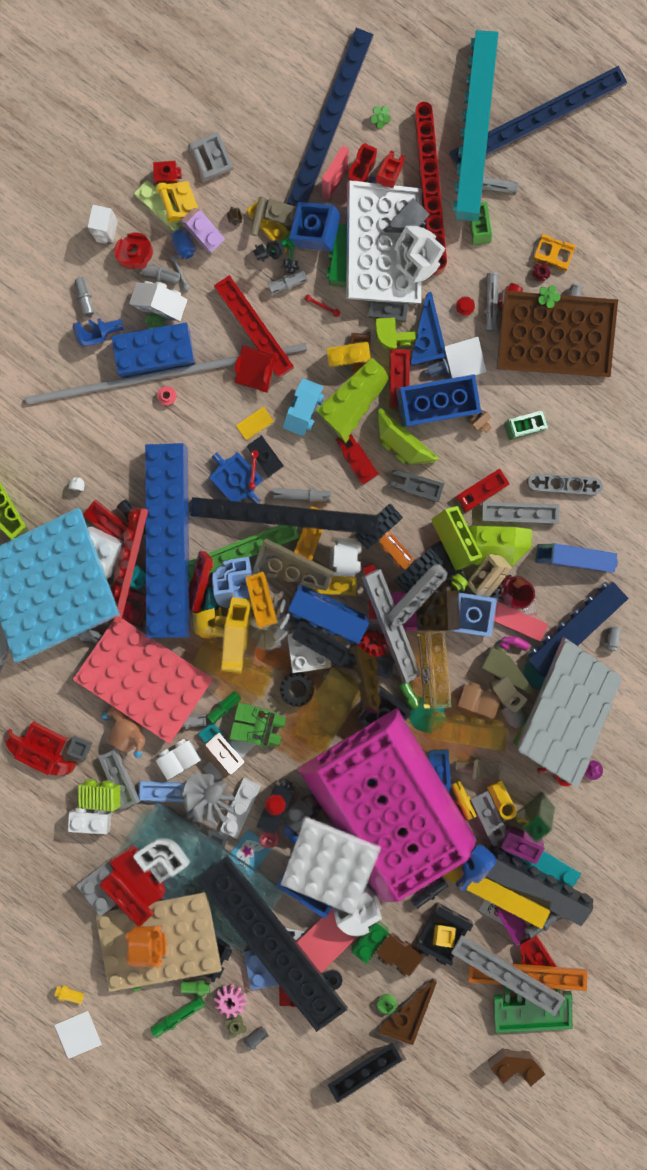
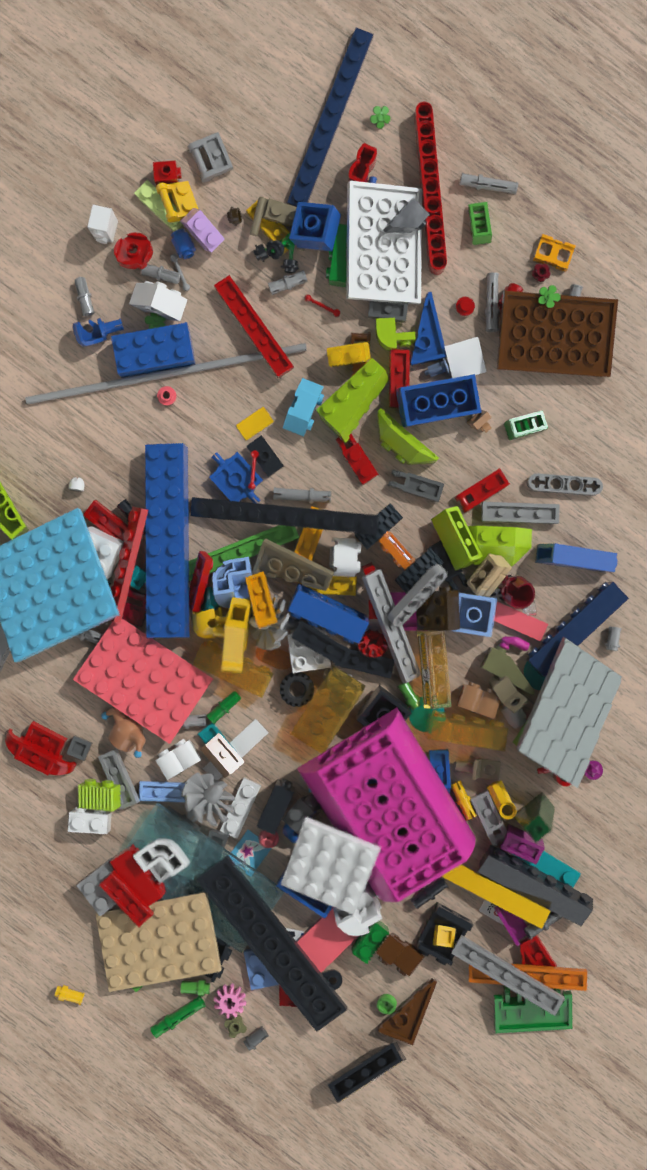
white sticker [54,1011,102,1059] -> none
orange brick [126,926,167,967] -> none
bright green hips [230,702,286,747] -> none
red piece [234,345,276,393] -> none
red plate [266,795,285,815] -> none
coral tile [322,145,349,201] -> none
dark brown wing [350,646,380,714] -> none
red hinge [375,150,406,189] -> none
white brick [394,226,445,283] -> none
dark blue plate [449,65,627,169] -> none
lime plate [450,574,468,591] -> none
teal brick [452,30,499,221] -> none
blue piece [456,844,496,891] -> none
reddish brown brick [488,1048,546,1087] -> none

